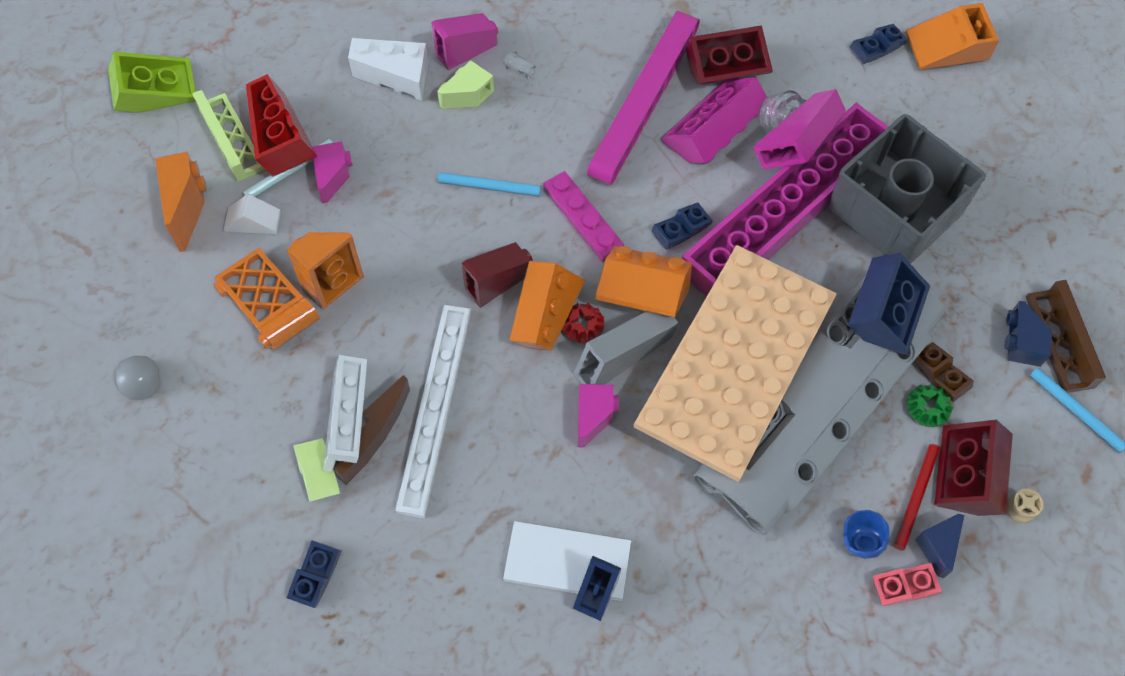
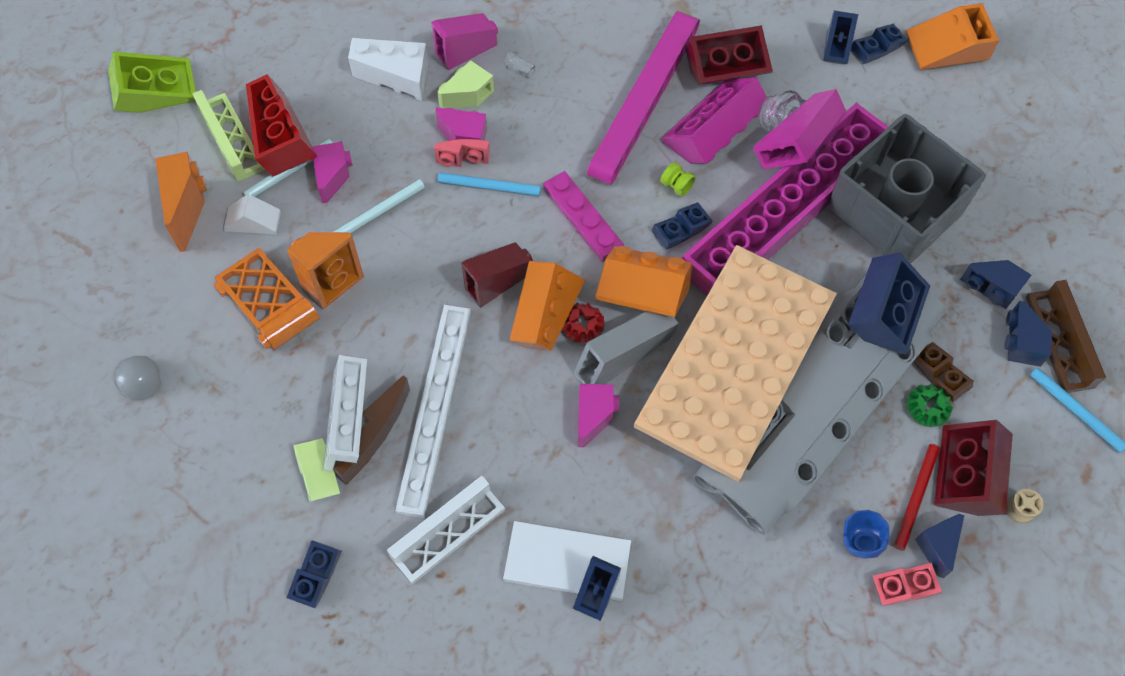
none -> light aqua bar [333,179,425,233]
none -> white fence [387,476,505,585]
none -> coral slope [434,139,490,168]
none -> dark pink slope [435,107,487,141]
none -> lime wheel [660,161,696,197]
none -> dark blue slope [823,10,859,64]
none -> dark blue slope [960,260,1032,309]

